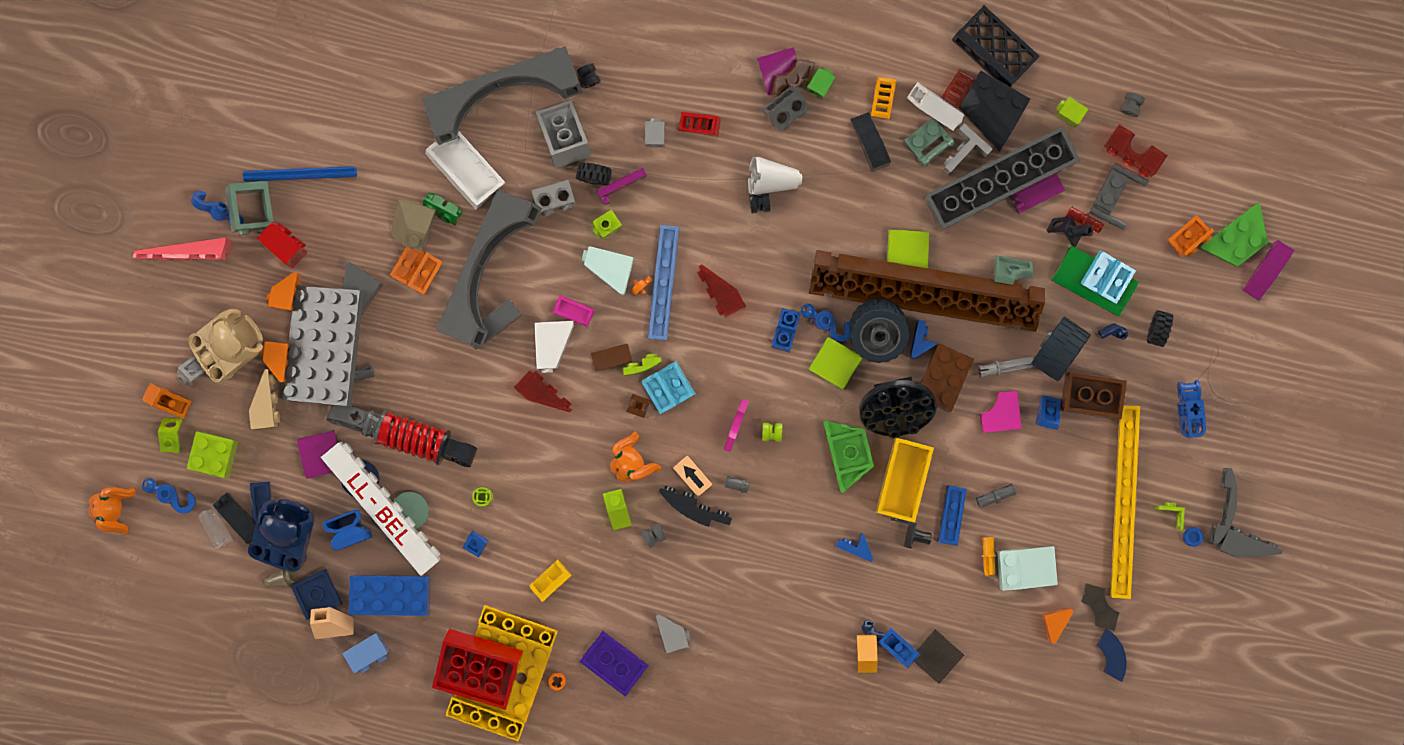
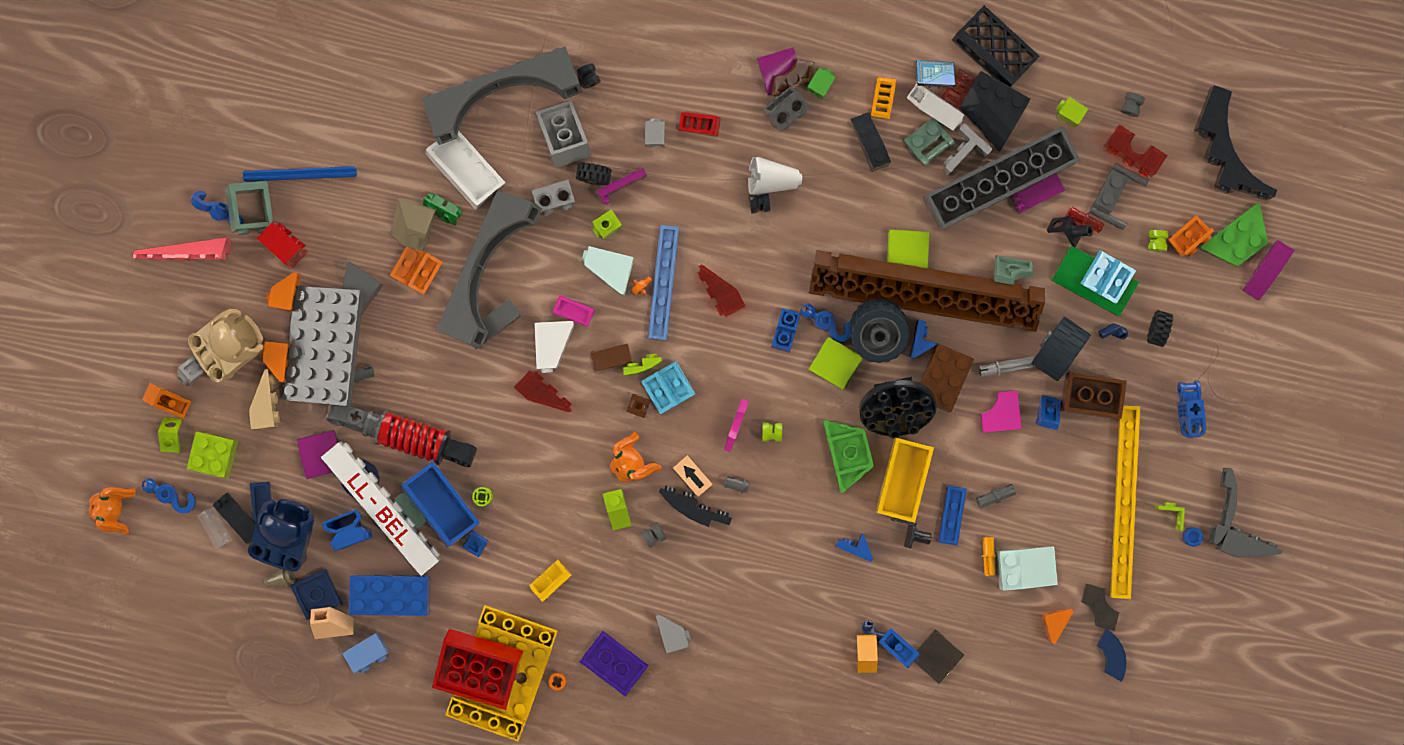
none -> blue piece [400,462,480,548]
none -> piece [916,60,956,88]
none -> lime wheel [1148,230,1168,252]
none -> black arch [1194,85,1277,201]

